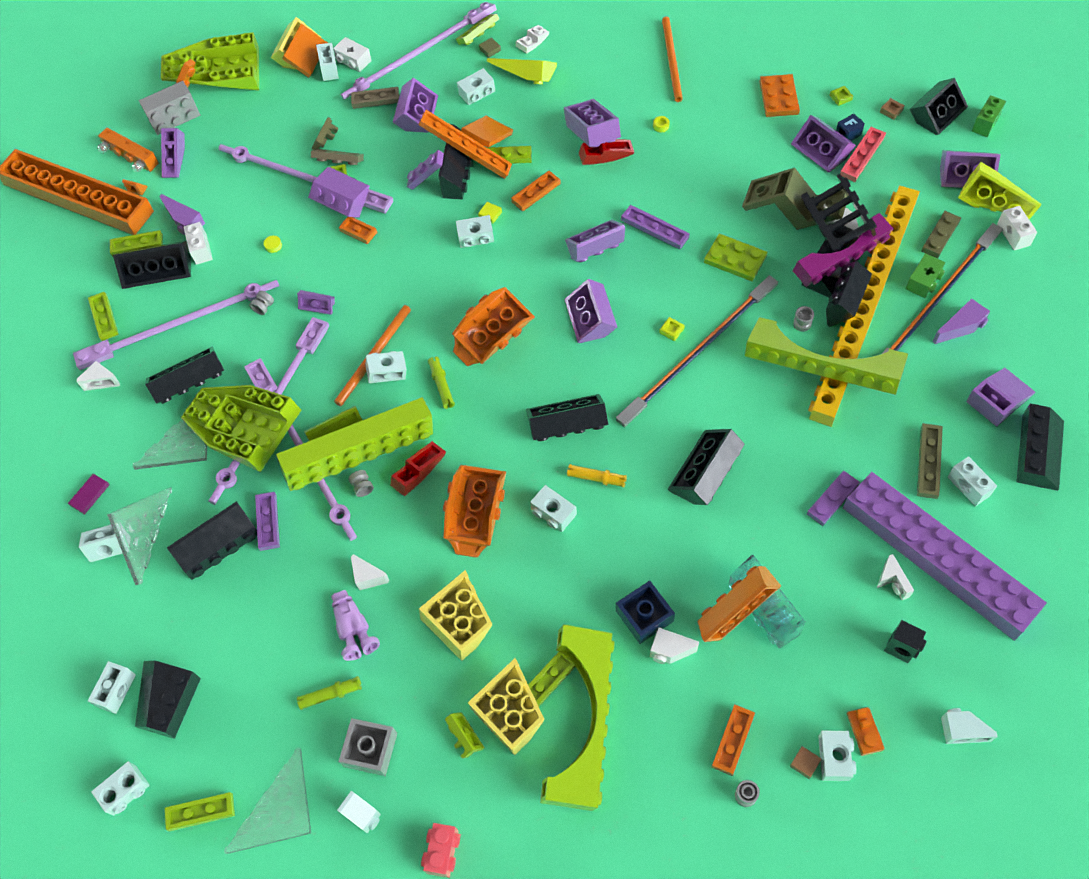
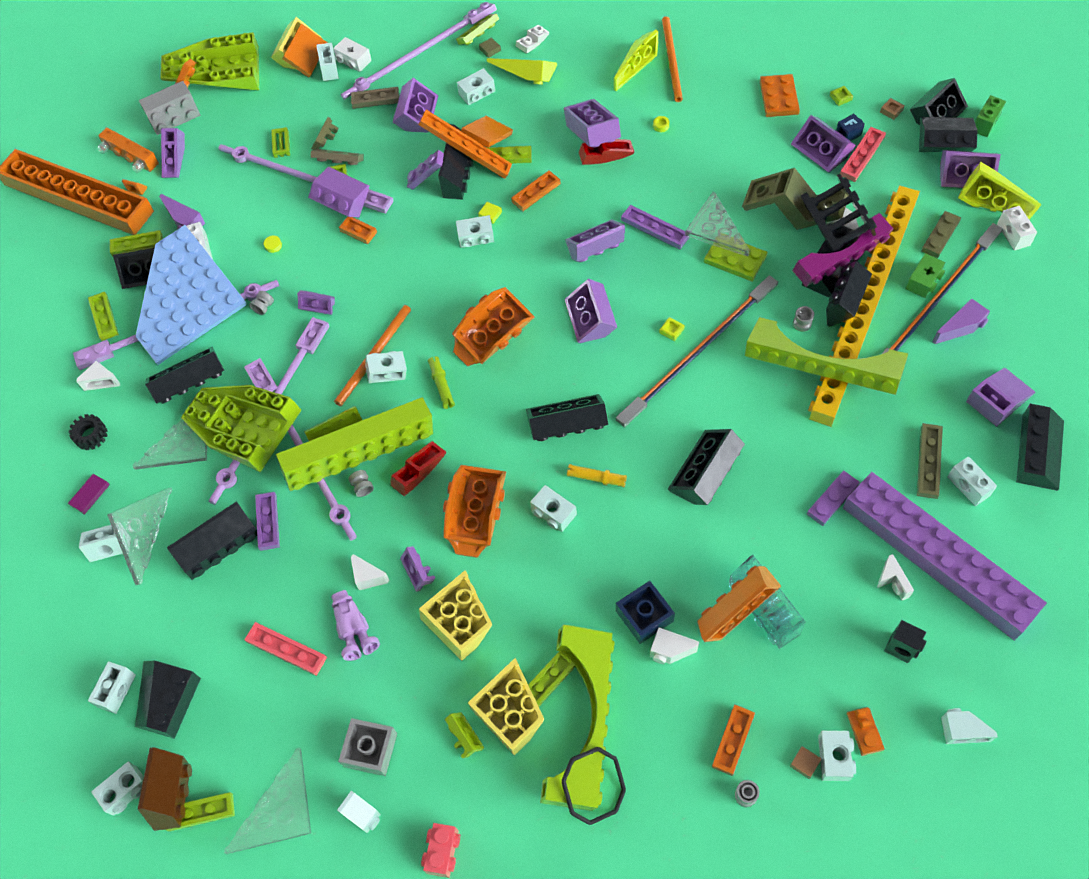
lime pin [297,676,362,710] -> none
none -> black tyre [69,414,108,450]
none -> light blue plate [136,225,247,365]
none -> reddish brown slope [138,747,192,831]
none -> coral plate [245,622,327,676]
none -> lime tile [271,127,290,158]
none -> medium lavender plate [400,546,435,592]
none -> black piece [561,747,626,825]
none -> neon yellow wedge [614,30,658,91]
none -> clear tile [685,192,750,256]
none -> black slope [919,117,978,152]

